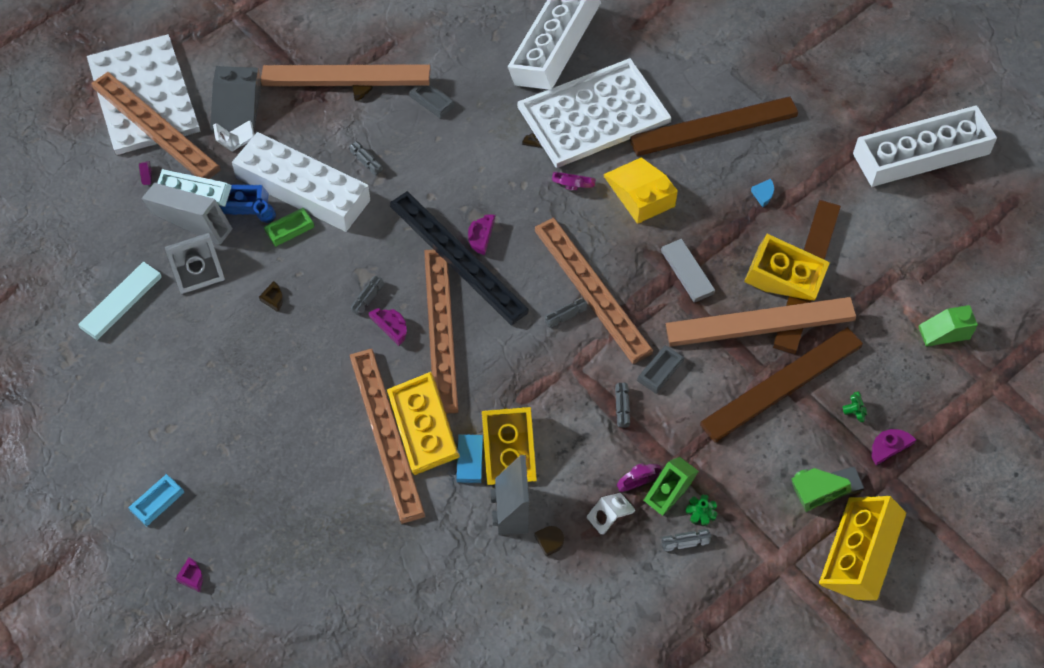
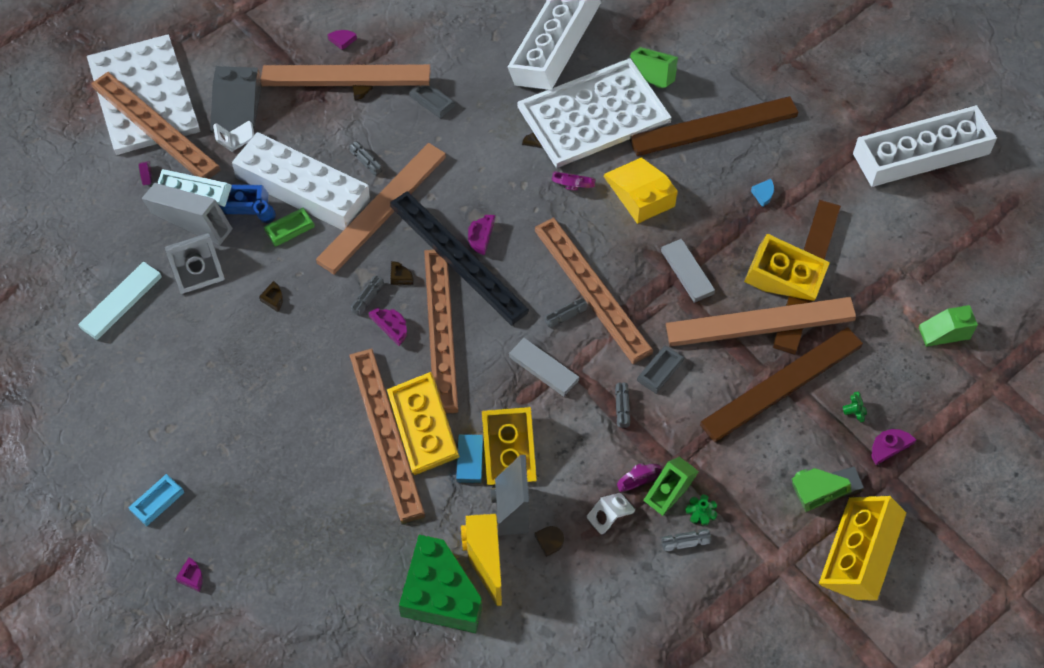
none -> nougat tile [316,143,446,274]
none -> magenta tile [327,30,357,50]
none -> dark brown tile [390,261,414,285]
none -> green brick [399,534,482,633]
none -> yellow slope [461,514,502,606]
none -> light grey tile [509,338,579,397]
none -> bright green slope [630,47,678,88]

